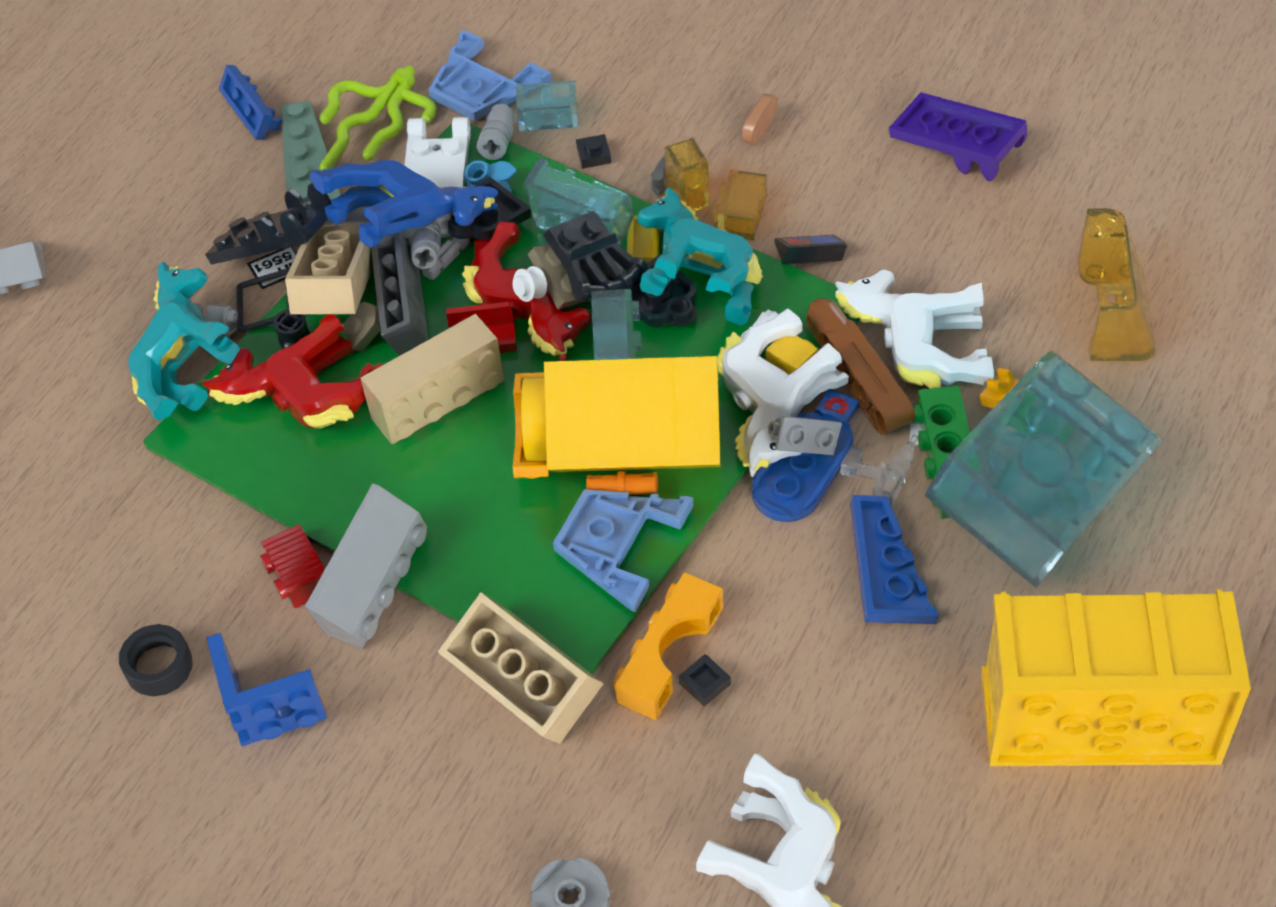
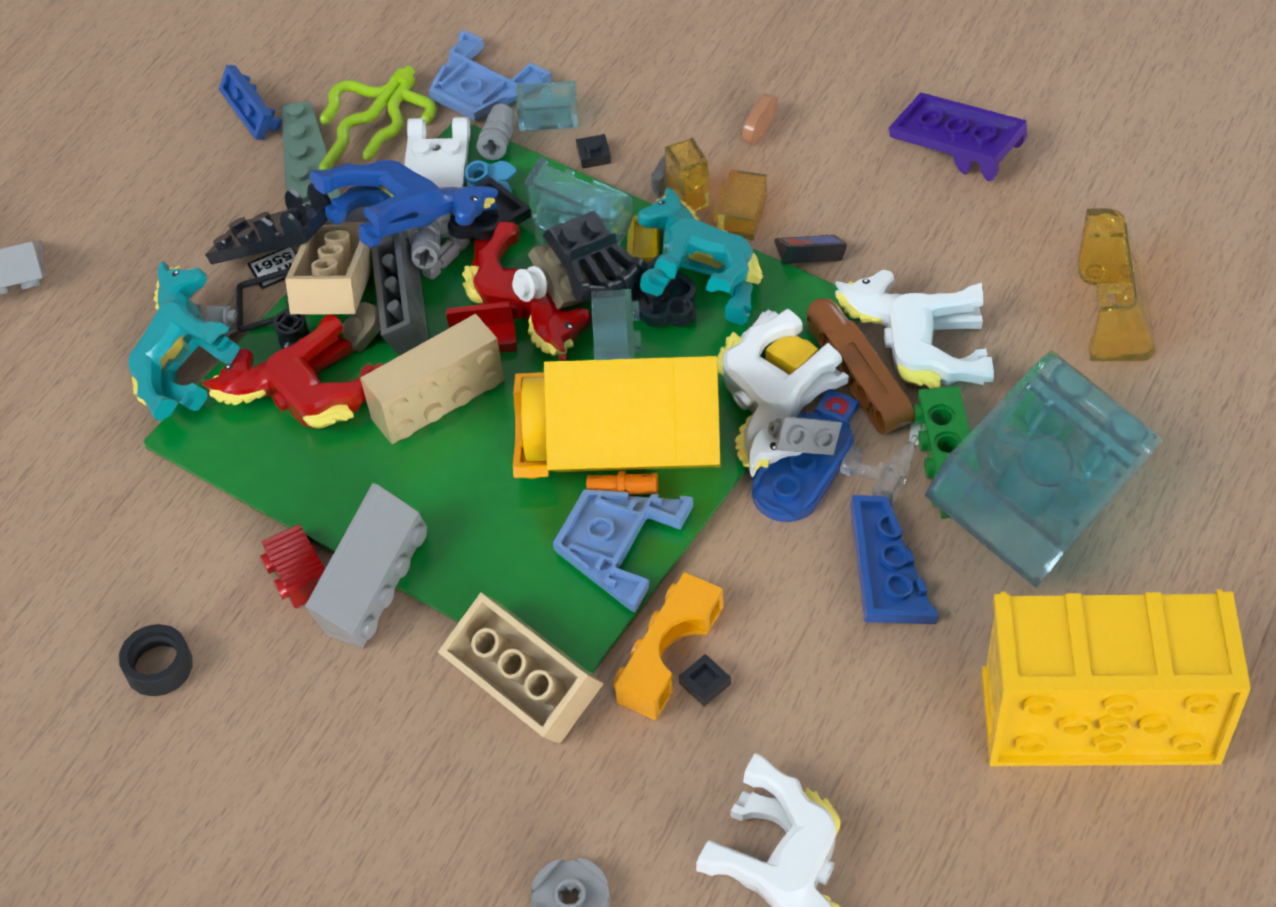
blue bracket [206,633,327,746] -> none
light orange tile [979,368,1029,412] -> none

